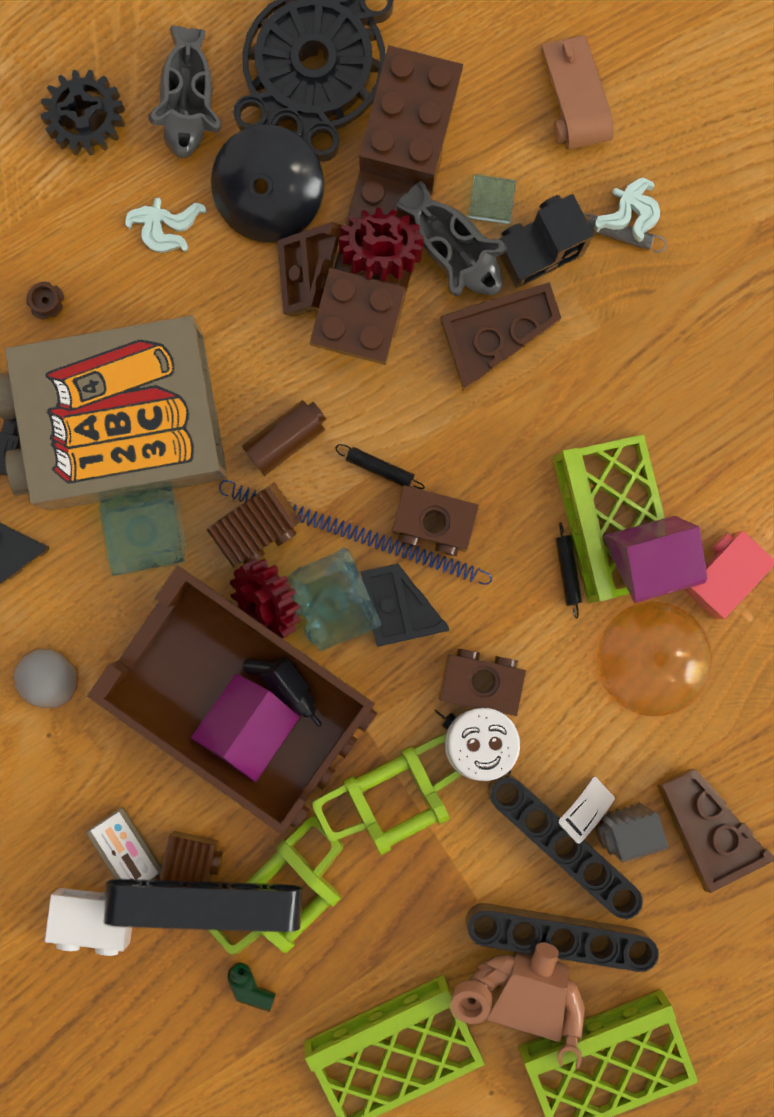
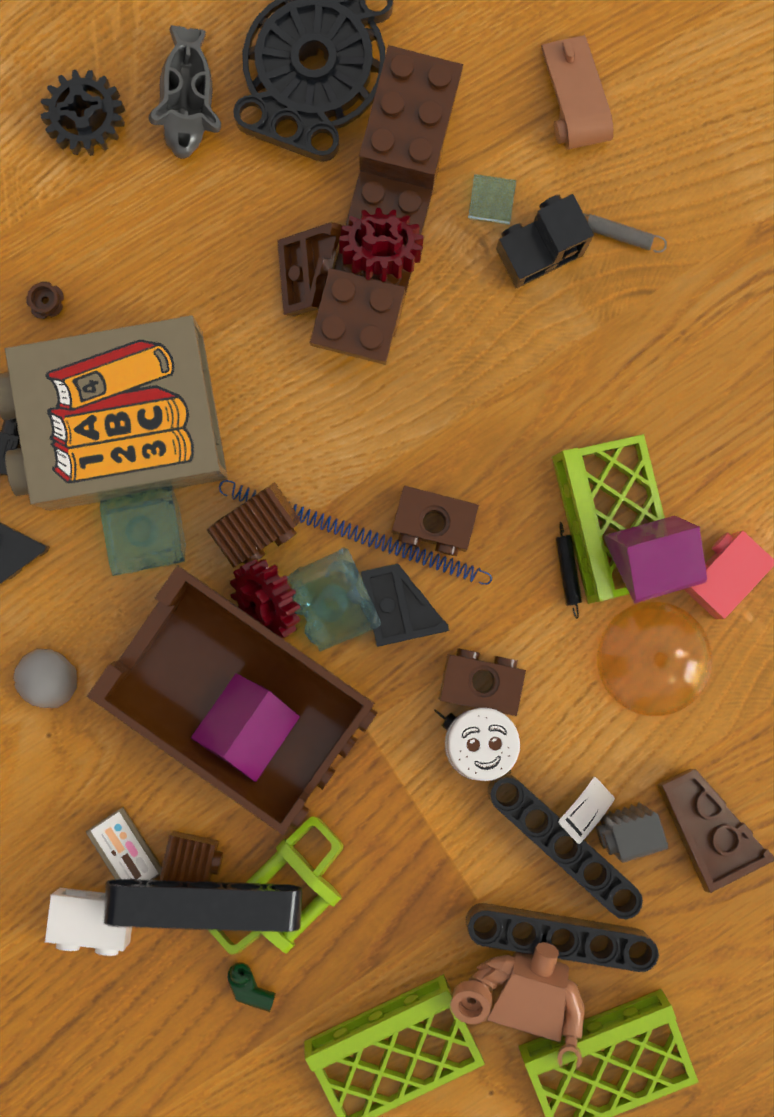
light aqua piece [125,198,206,253] -> none
black dish [211,125,324,243] -> none
reddish brown brick [242,400,327,476] -> none
black piece [243,657,322,727] -> none
lime bar [311,734,461,856] -> none
black piece [335,444,425,489] -> none
dark grey animal [395,180,507,296] -> none
reddish brown wing [440,282,561,391] -> none
light aqua piece [594,178,660,242] -> none

